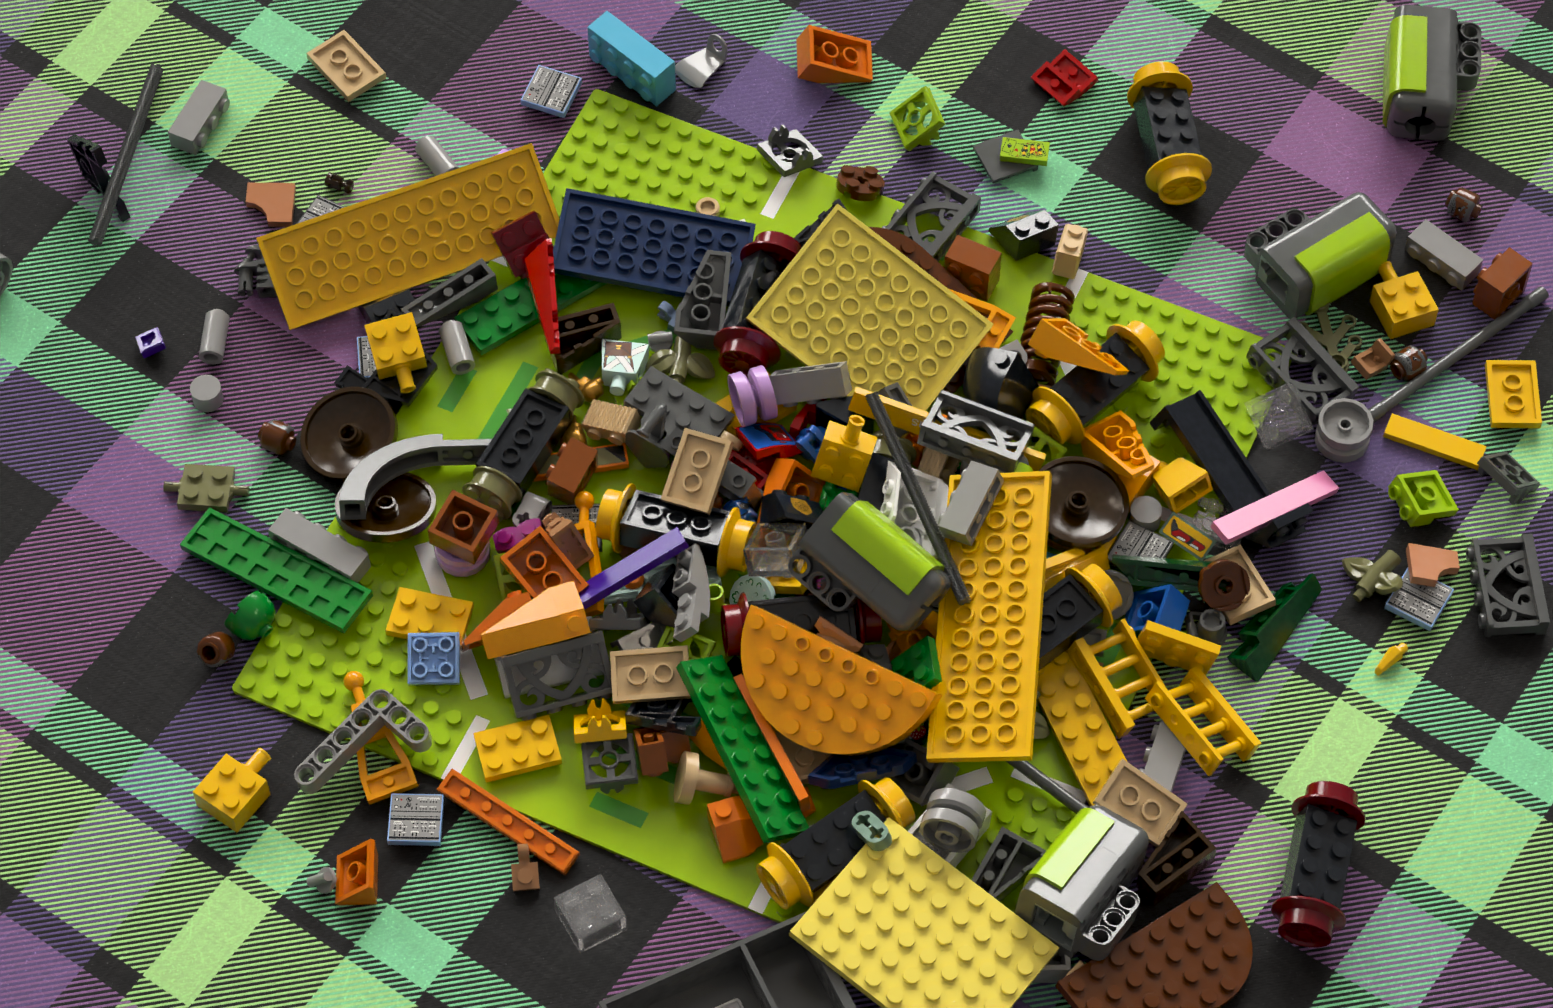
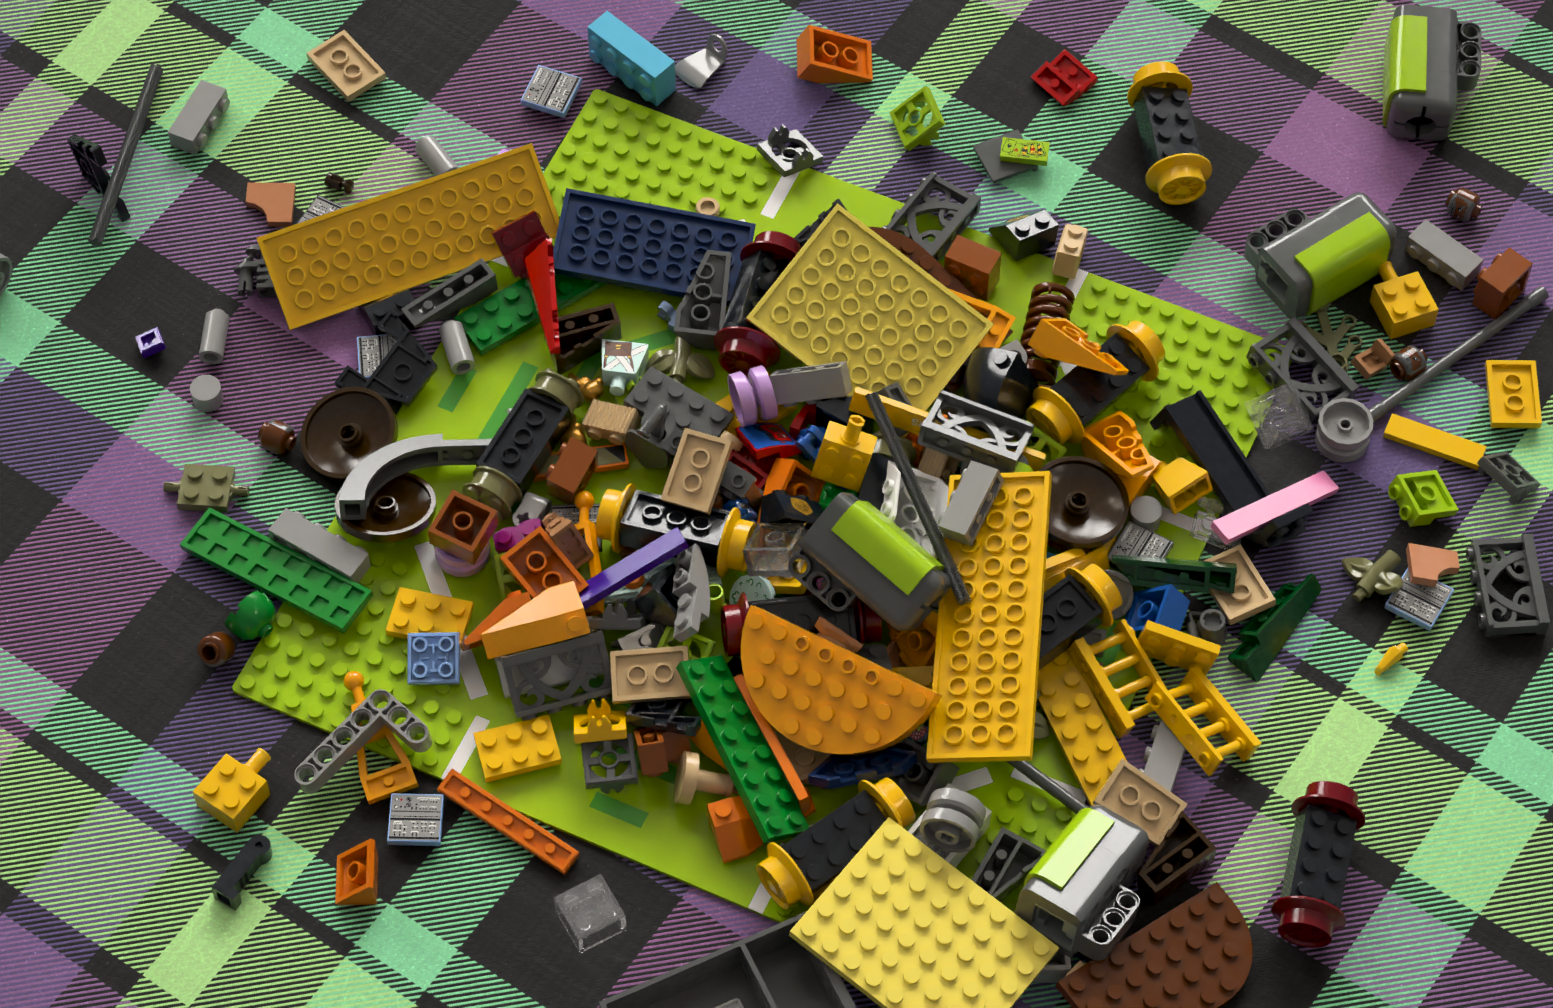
light grey plate [307,867,337,894] -> none
yellow brick [364,312,427,393] -> none
medium nougat plate [511,844,540,892] -> none
light grey plate [647,331,673,352] -> none
reddish brown plate [836,165,885,201] -> none
sand green beam [852,811,892,851] -> none
green plate [891,635,942,689] -> none
slope [1159,511,1216,561] -> none
reddish brown plate [1198,559,1250,612] -> none
none -> black leg [212,835,272,911]

